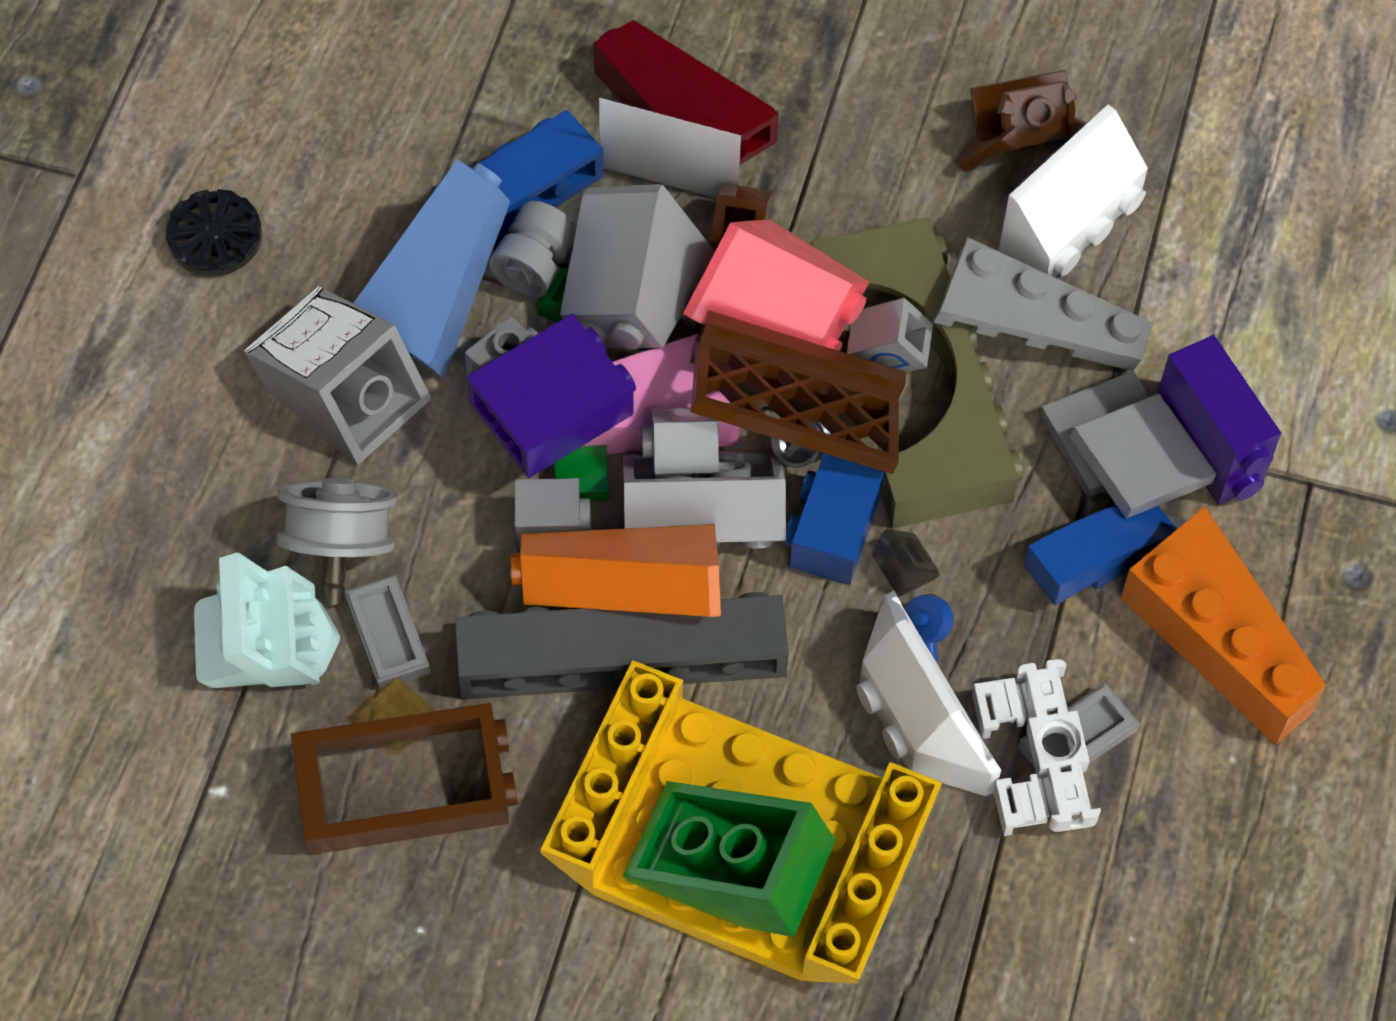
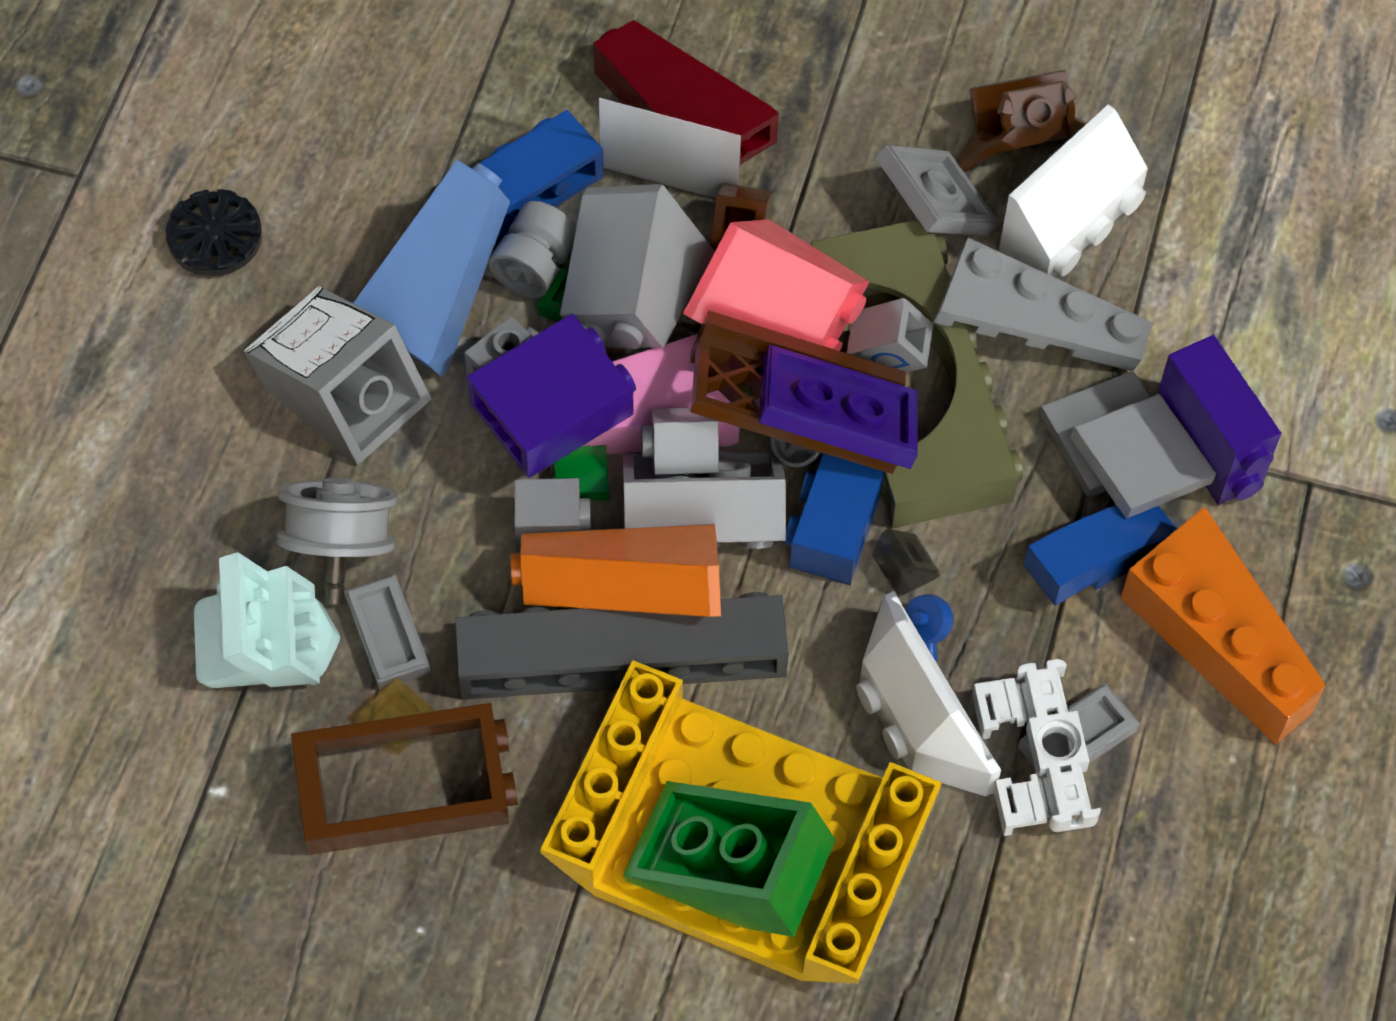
none -> dark purple tile [759,345,918,469]
none -> light grey tile [875,145,999,236]

